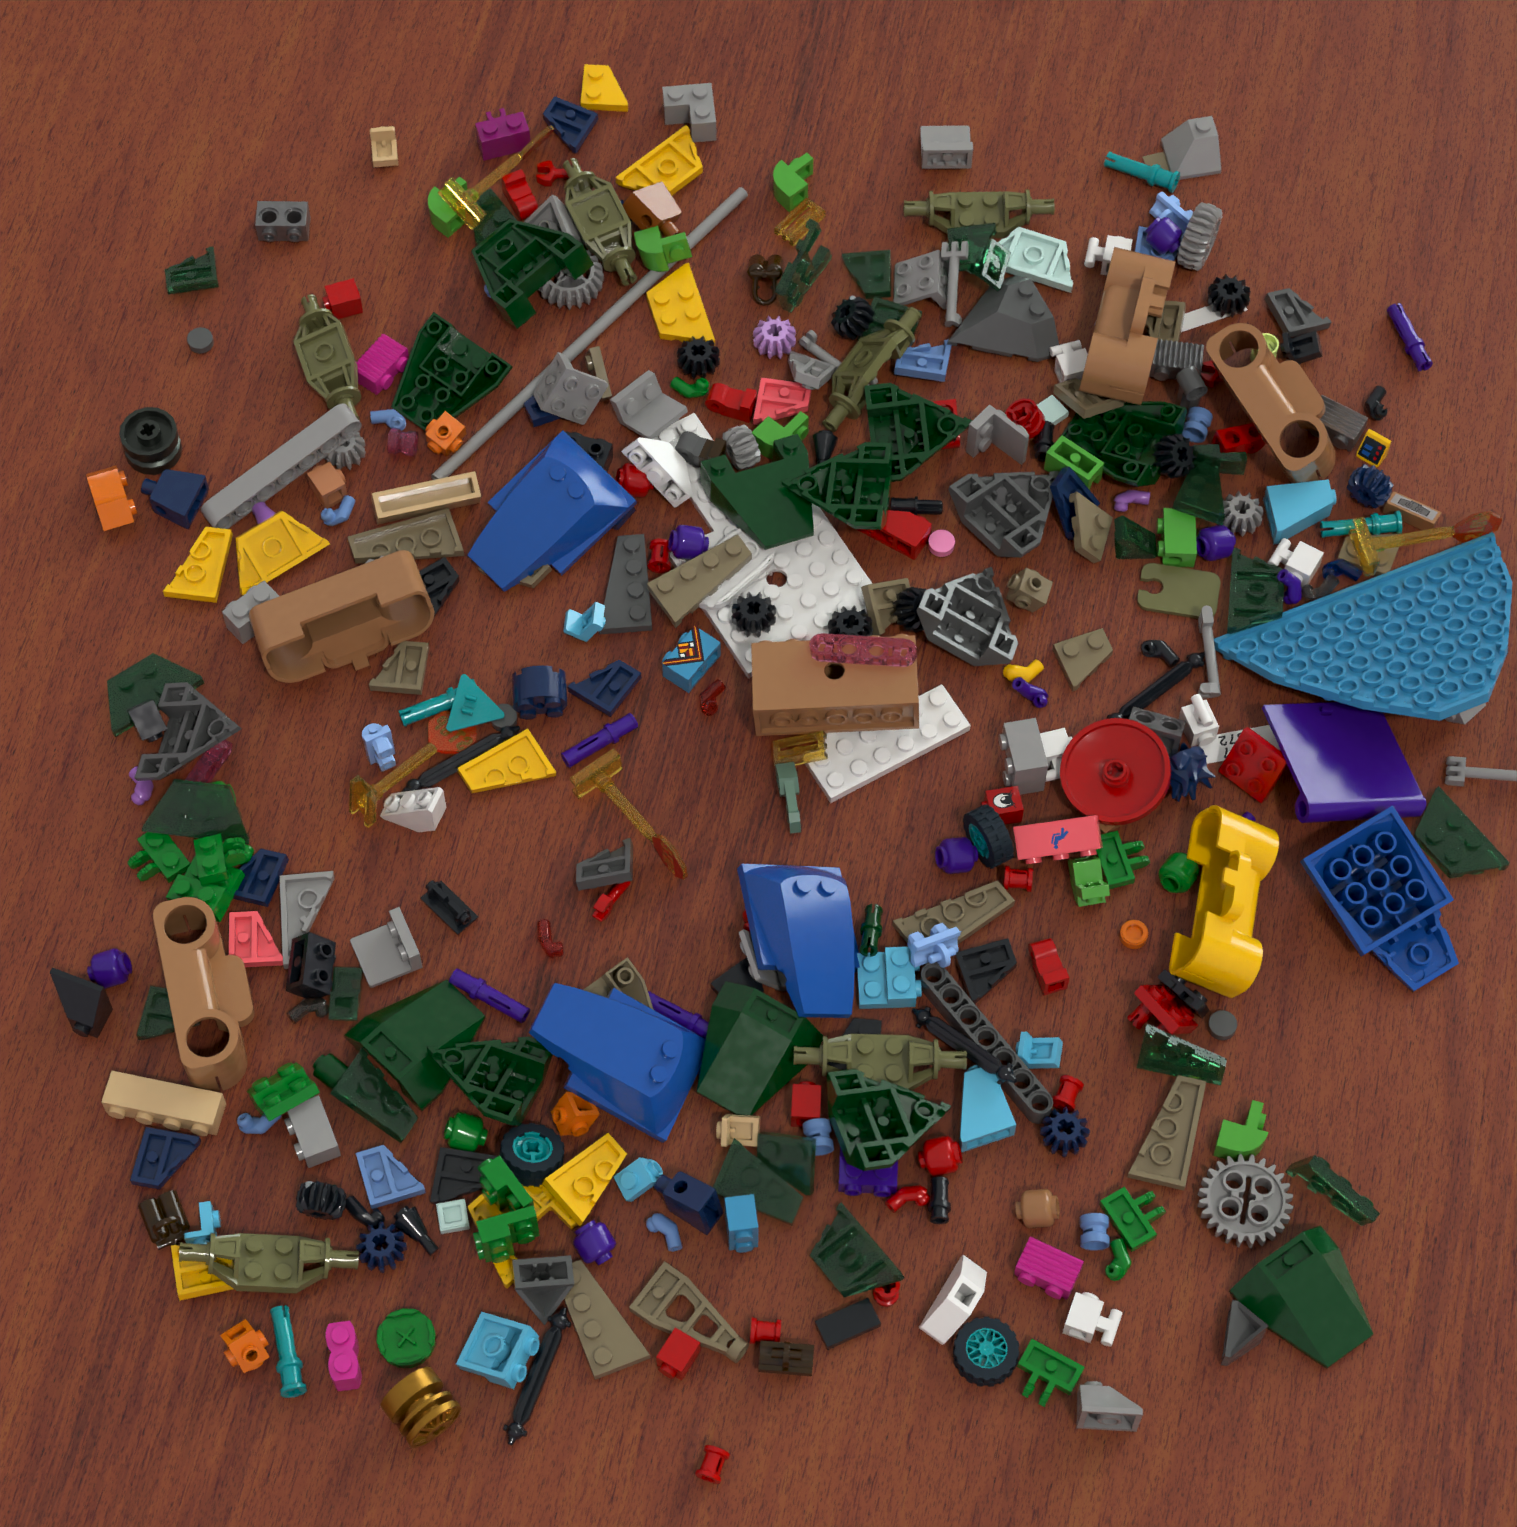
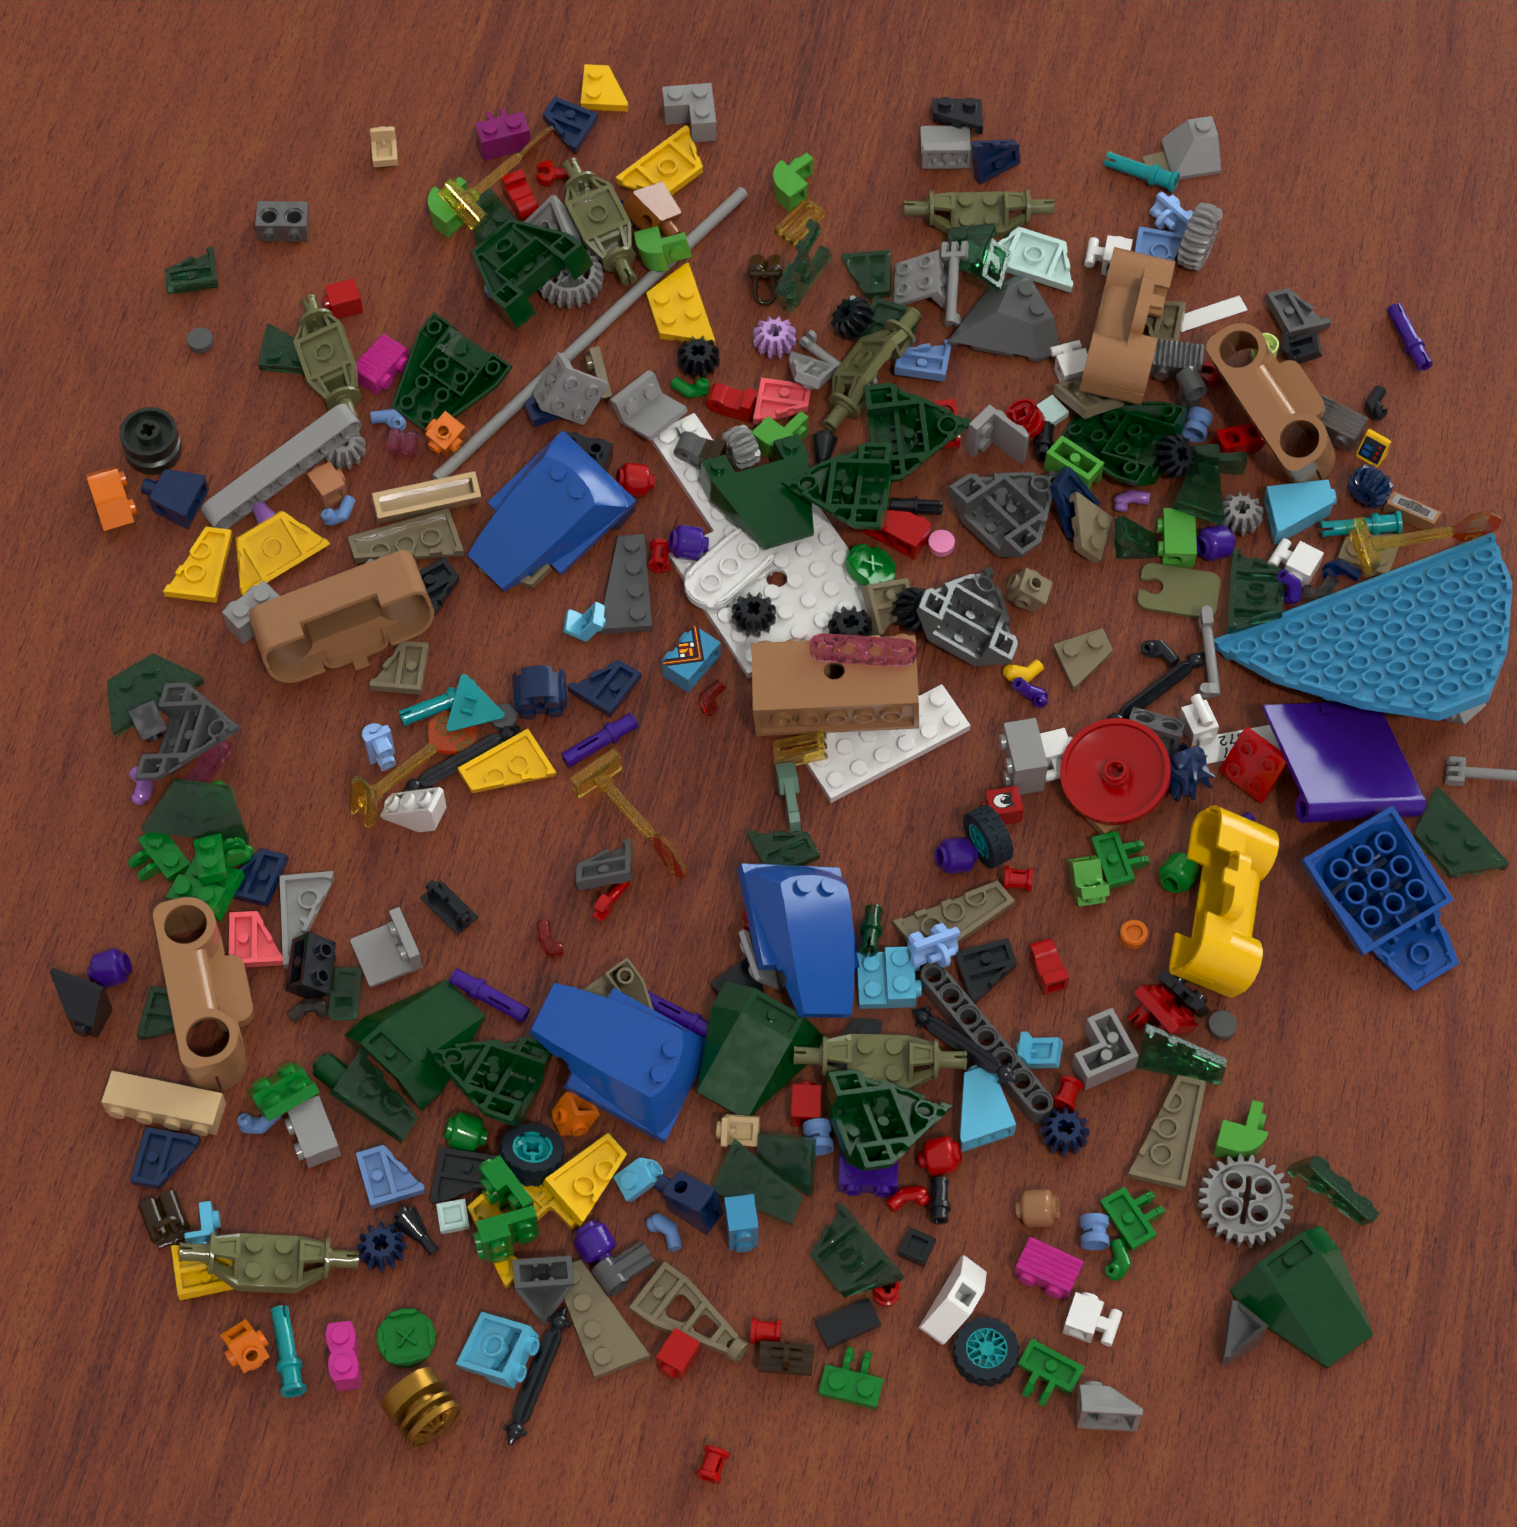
black gear [296,1181,346,1220] -> none
black arm [345,1196,385,1229] -> none
white slope [621,437,693,508] -> none
dark tan wing [647,534,752,628] -> none
coral brick [1013,815,1103,864] -> none
dark purple head [1145,217,1183,254] -> none
black gear [1207,274,1251,318] -> none
none -> clear green wing [258,324,305,375]
none -> dark grey piece [592,1241,655,1296]
none -> clear green wing [747,830,820,866]
none -> green hinge [818,1347,884,1410]
none -> green tile [845,544,896,586]
none -> black tile [898,1228,936,1268]
none -> black wing [932,97,983,134]
none -> dark blue wing [971,139,1021,184]
none -> light grey brick [1071,1008,1139,1091]

